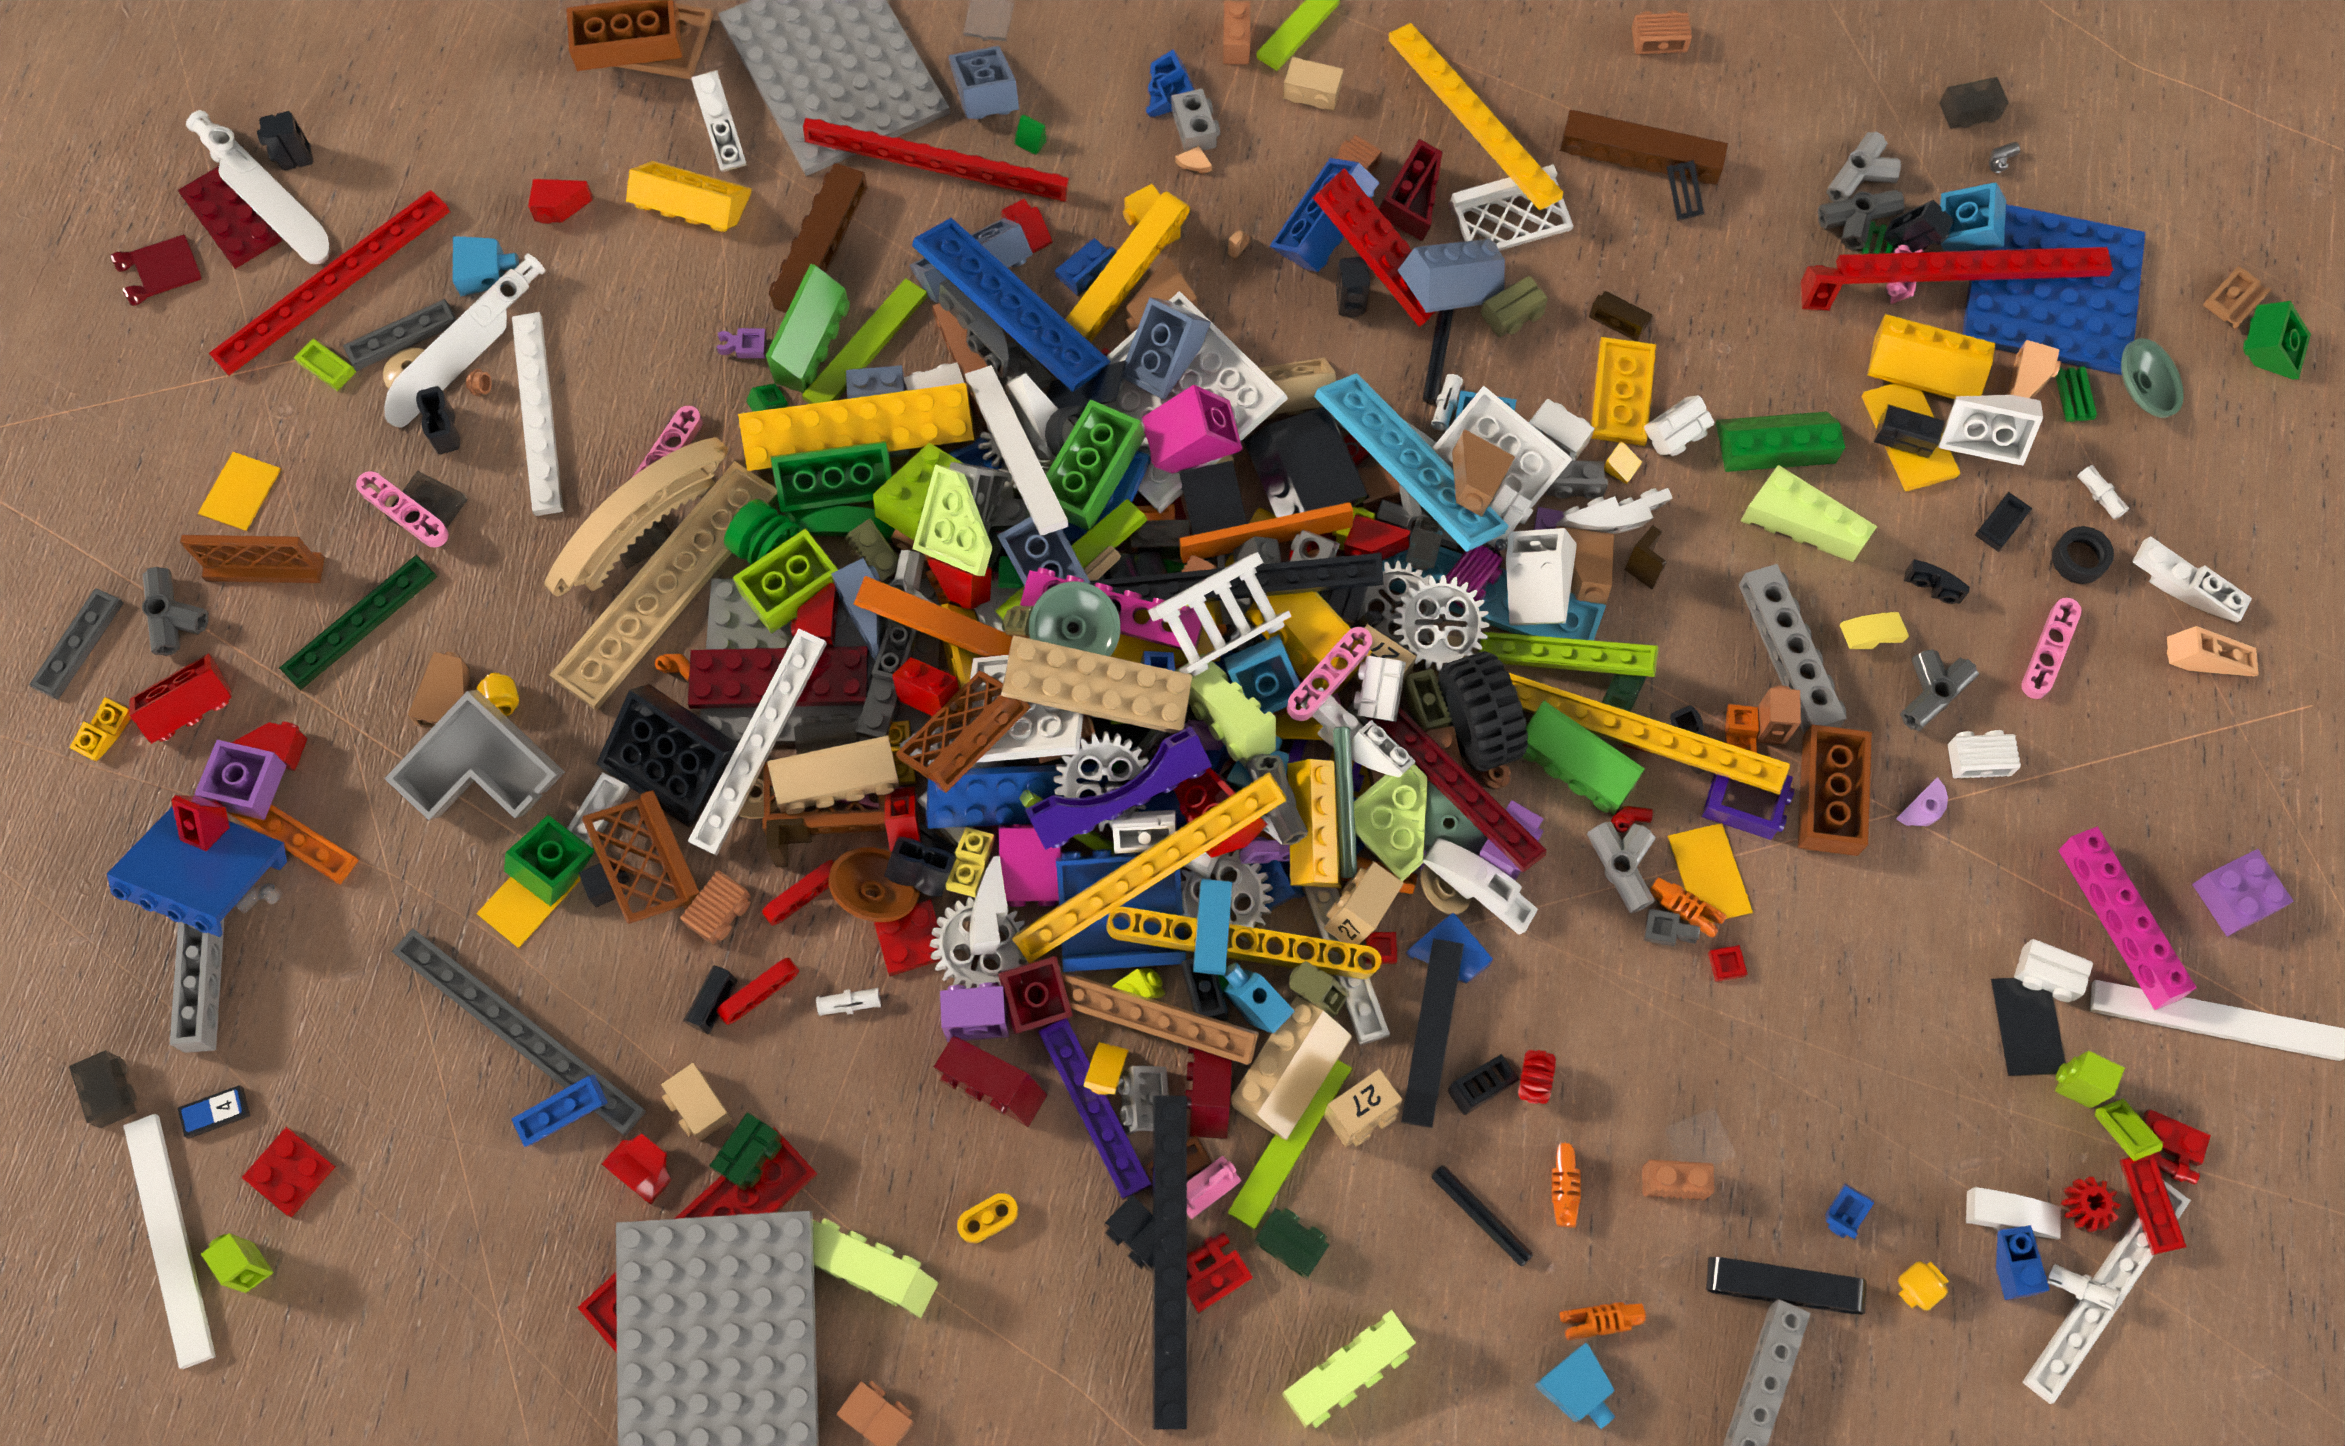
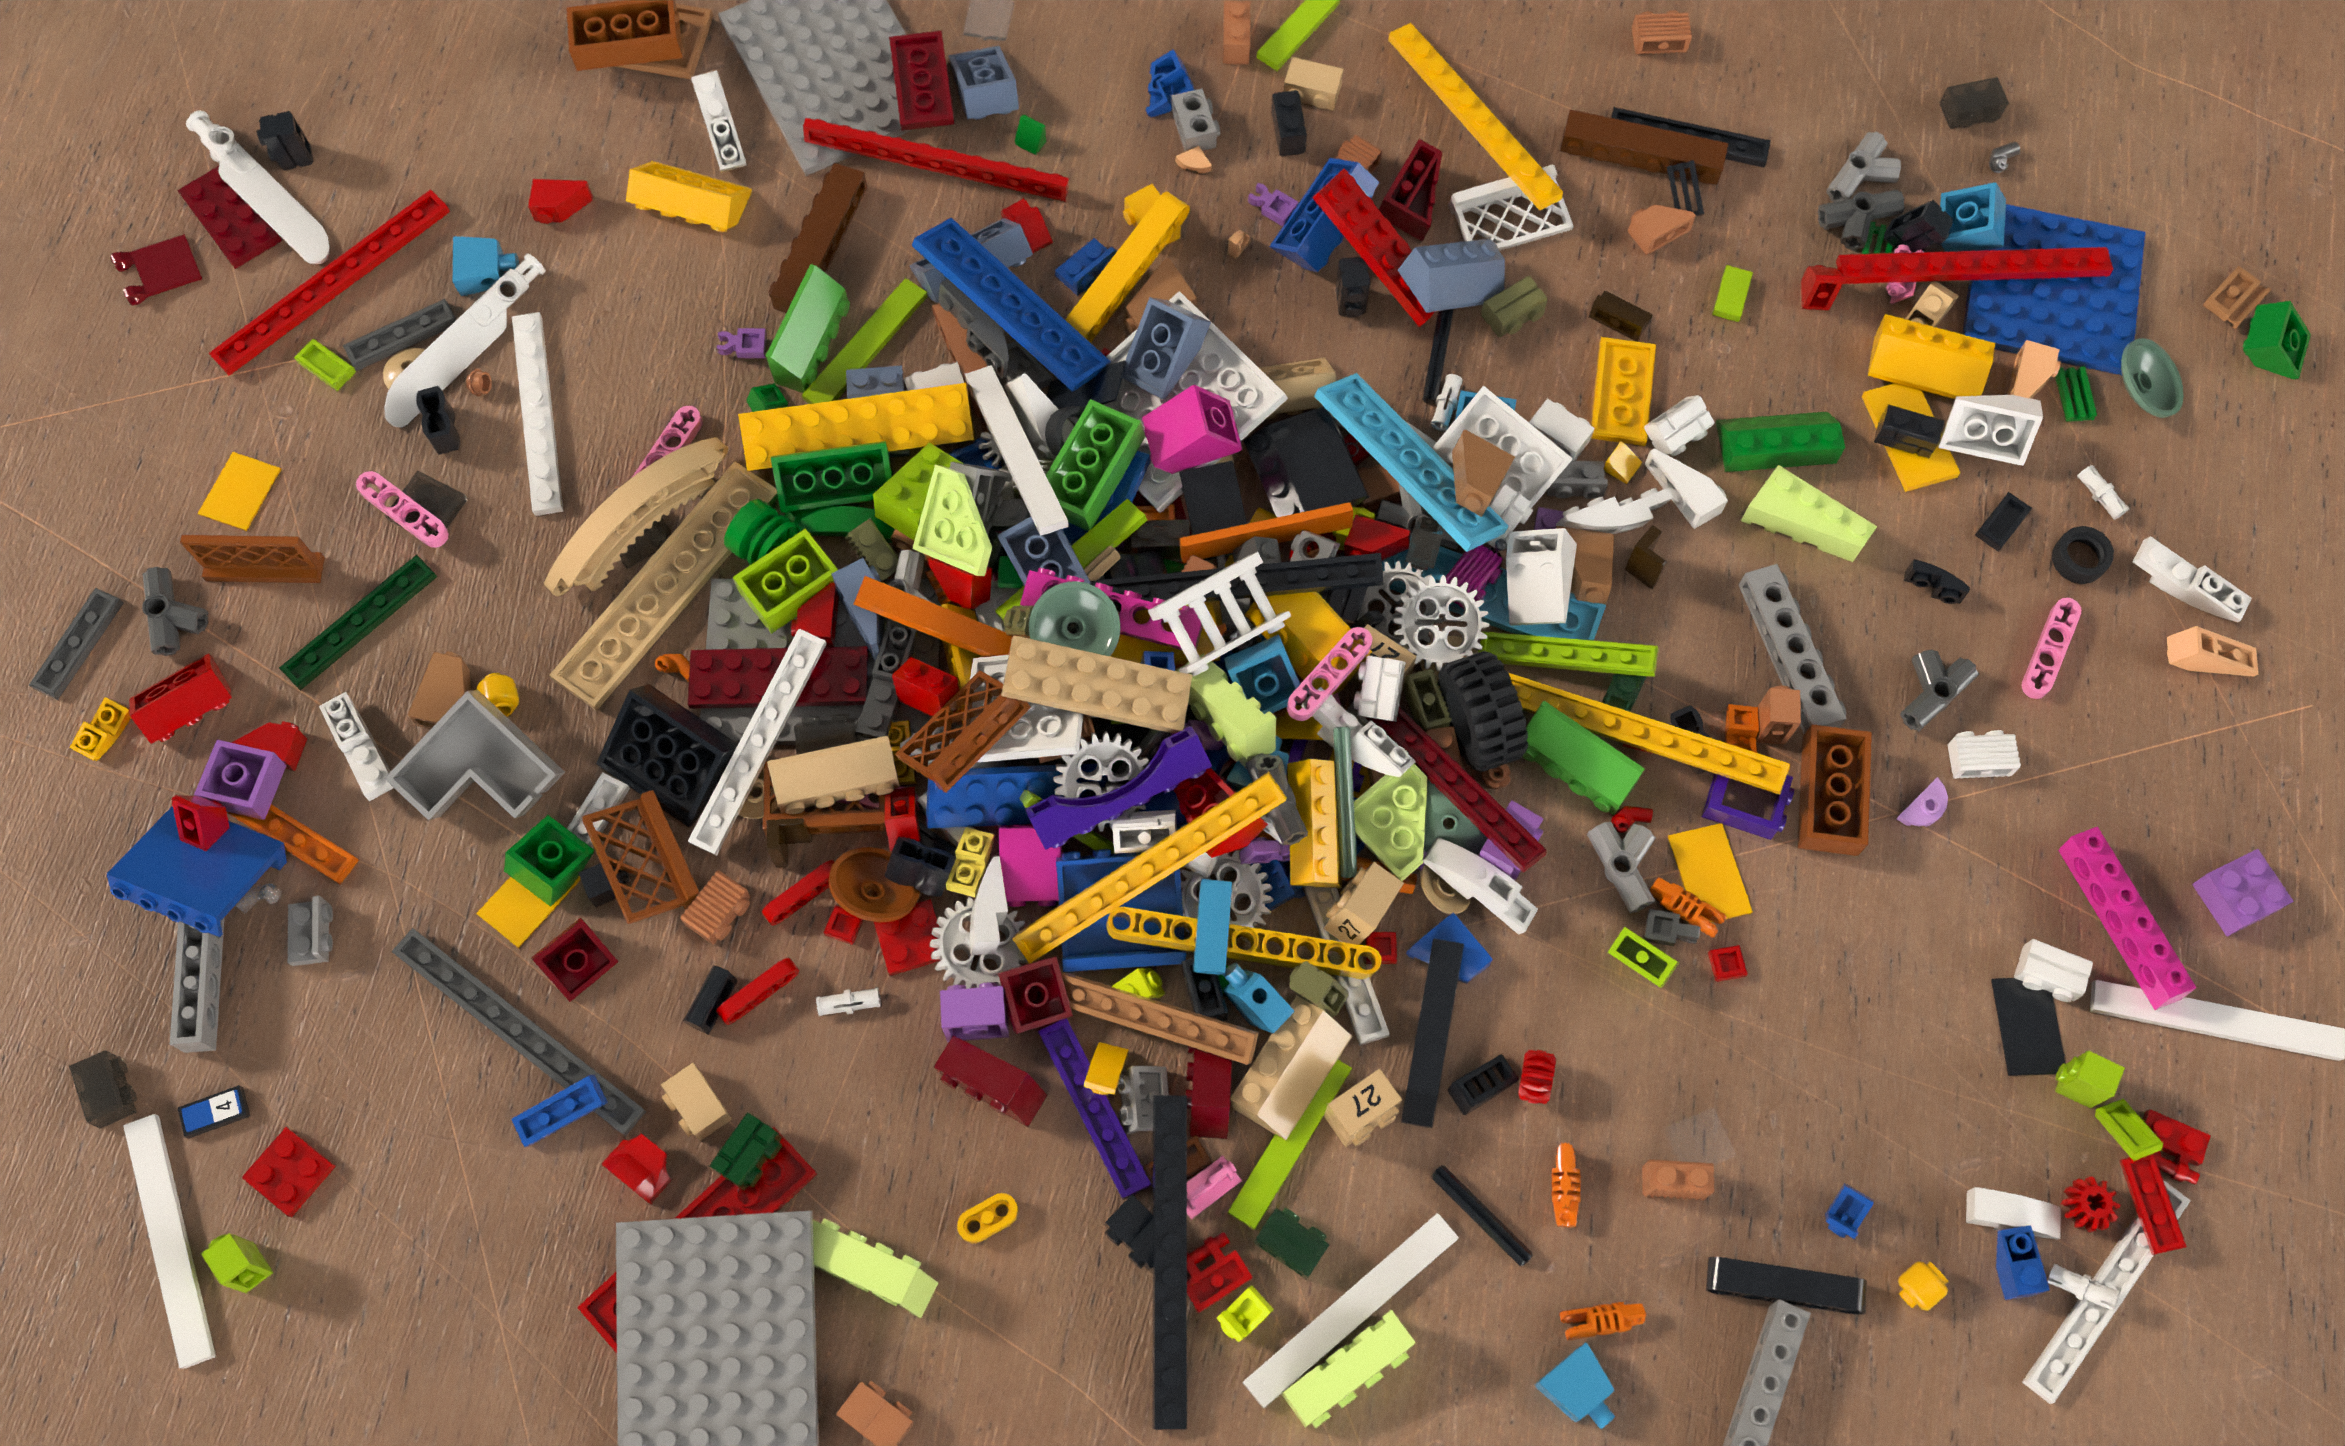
light yellow slope [1840,612,1909,649] -> none
none -> light grey bracket [287,895,333,966]
none -> white slope [319,692,394,802]
none -> dark red slope [531,917,618,1002]
none -> red tile [823,905,864,945]
none -> dark red plate [889,30,955,131]
none -> neon yellow bracket [1217,1286,1274,1342]
none -> white tile [1243,1213,1459,1409]
none -> medium lavender plate [1248,183,1299,227]
none -> black brick [1271,90,1307,156]
none -> lime brick [1608,927,1679,988]
none -> black tile [1611,107,1771,167]
none -> nougat slope [1627,204,1696,255]
none -> white slope [1645,448,1728,529]
none -> lime tile [1712,265,1753,322]
none -> tan slope [1905,281,1959,327]

